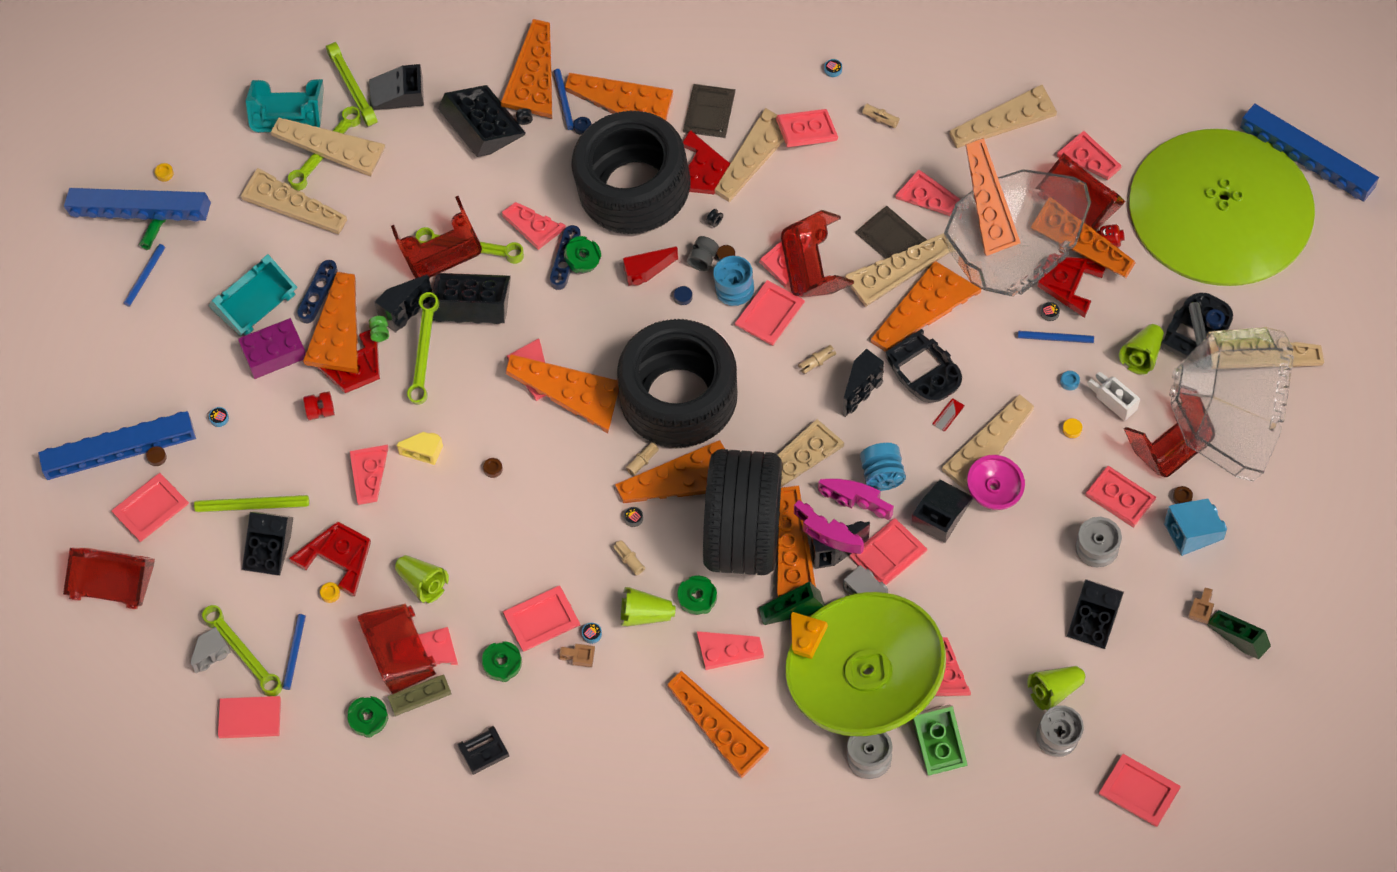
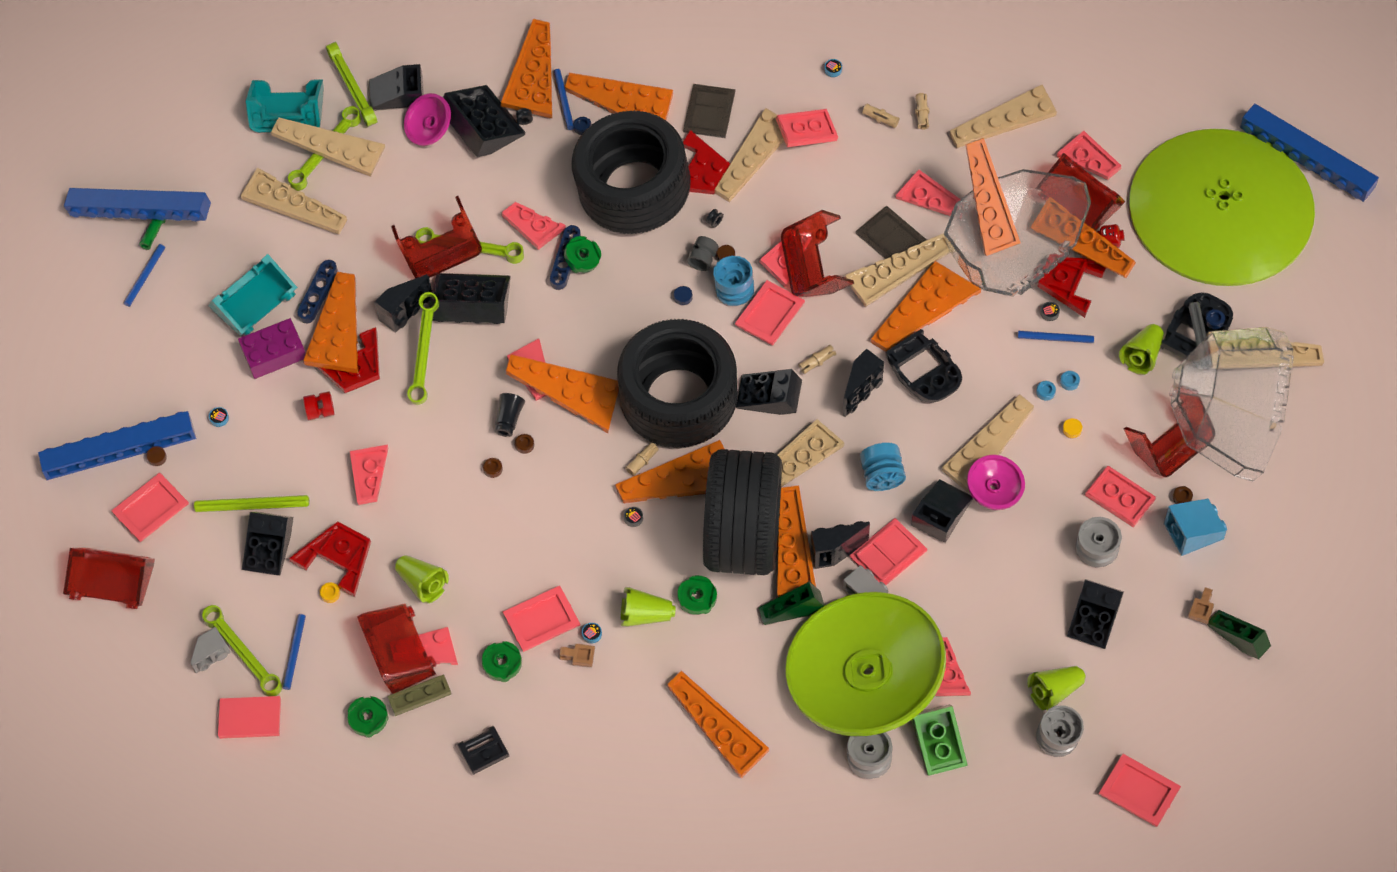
yellow tile [155,163,174,182] -> none
bright green wheel [369,316,389,342] -> none
light yellow slope [397,432,443,465] -> none
tan axle [614,540,645,575] -> none
red slope [623,246,678,286] -> none
coral wing [697,631,764,670] -> none
light orange wing [791,612,828,659] -> none
dark pink slope [794,500,864,554] -> none
dark pink slope [818,479,894,520] -> none
sticker [933,398,965,432] -> none
white hinge [1087,372,1140,421] -> none
none -> dark pink dish [404,93,451,146]
none -> black plant [494,393,525,437]
none -> reddish brown tile [515,434,535,454]
none -> black slope [736,369,802,415]
none -> tan pin [915,93,930,130]
none -> dark azure tile [1036,381,1056,401]

